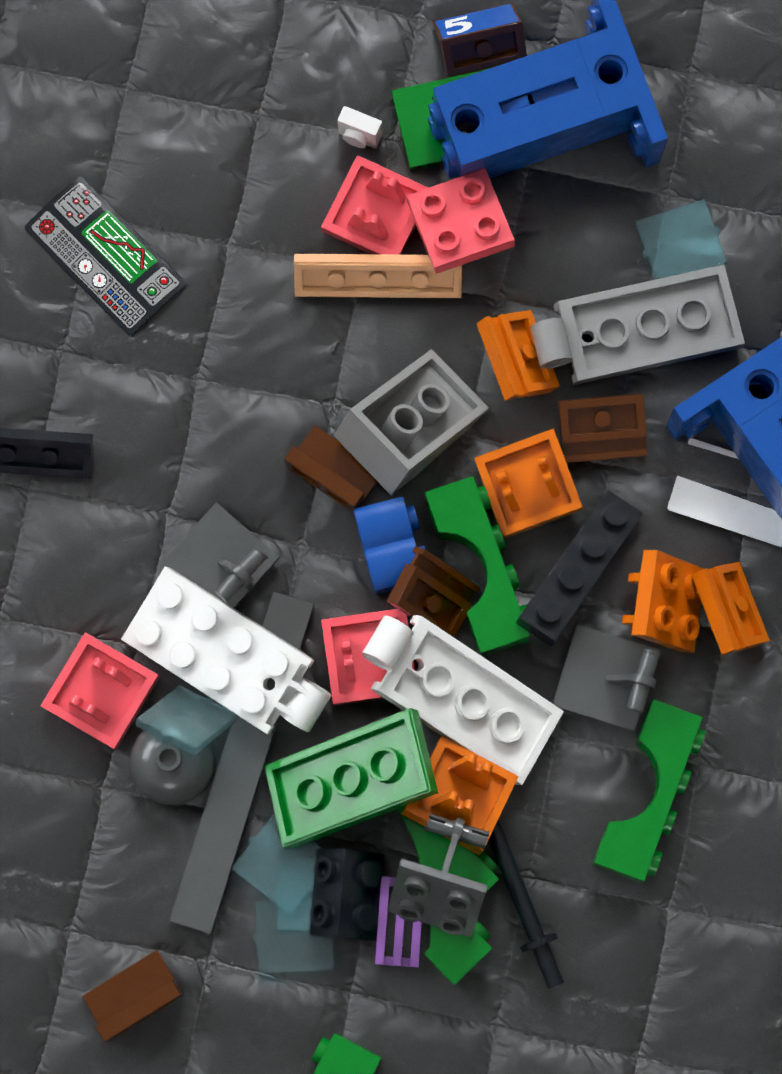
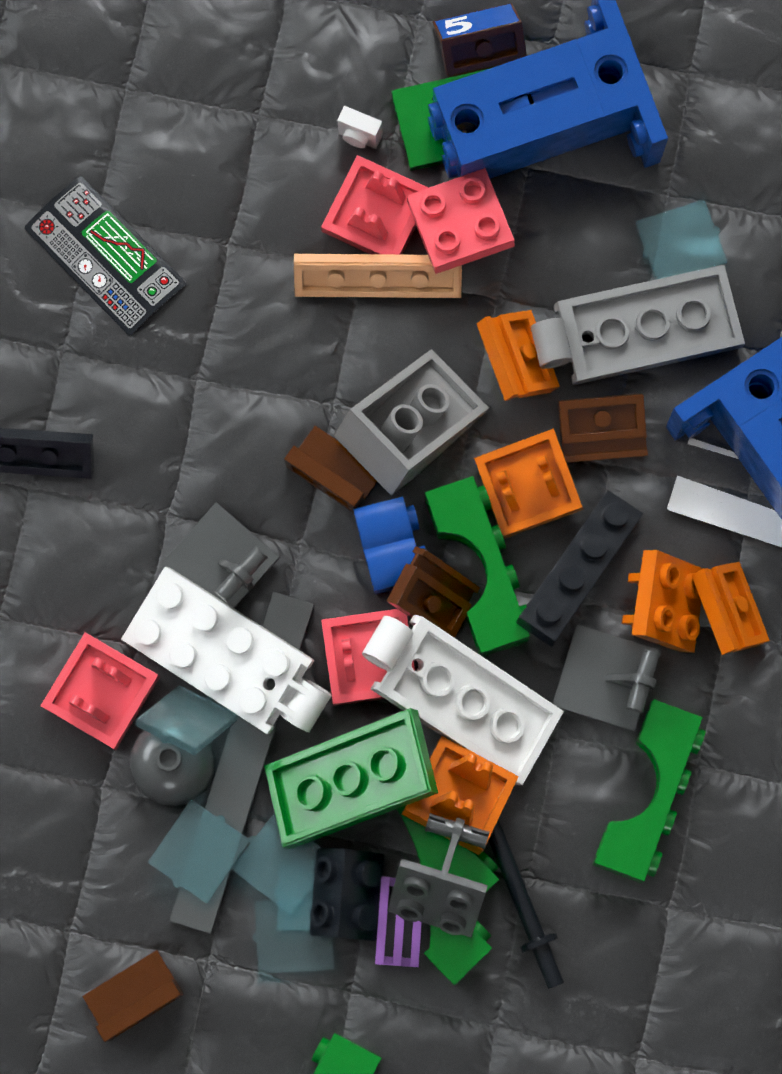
none -> clear light blue piece [148,800,250,903]

